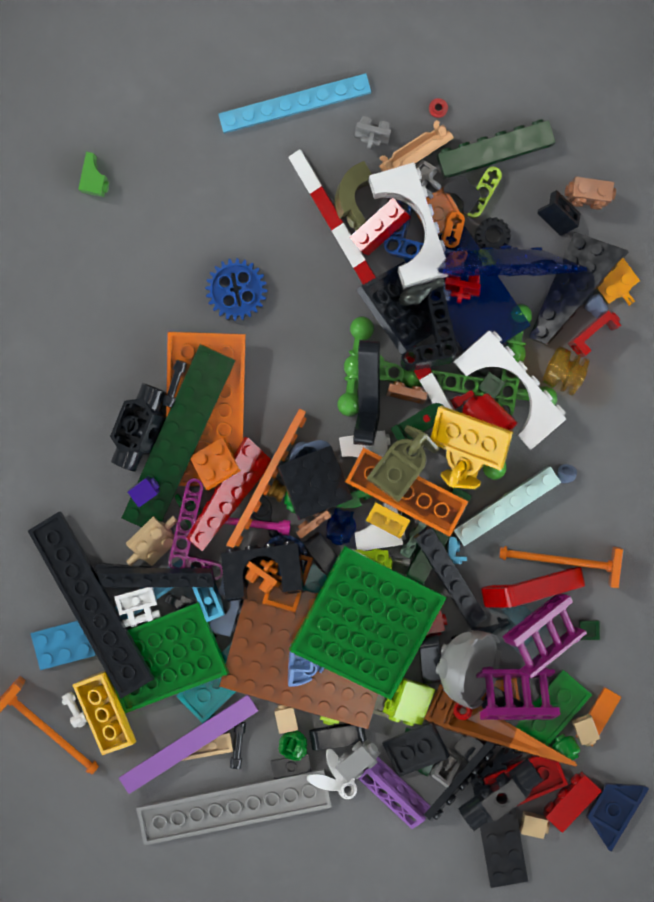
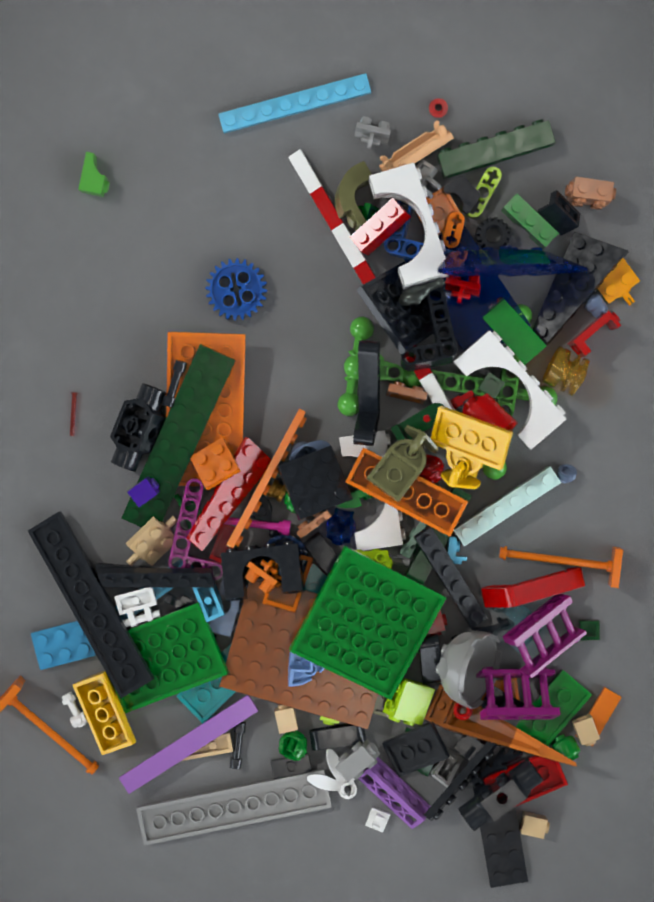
yellow hinge [365,502,410,538] -> none
red brick [543,771,602,833] -> none
dark blue wing [586,783,649,852] -> none
none -> clear red piece [70,392,77,436]
none -> red plate [209,524,235,563]
none -> green tile [358,203,380,222]
none -> white tile [365,806,390,832]
none -> red hair [419,454,445,484]
none -> green piece [482,297,547,365]
none -> green arch [501,194,559,250]

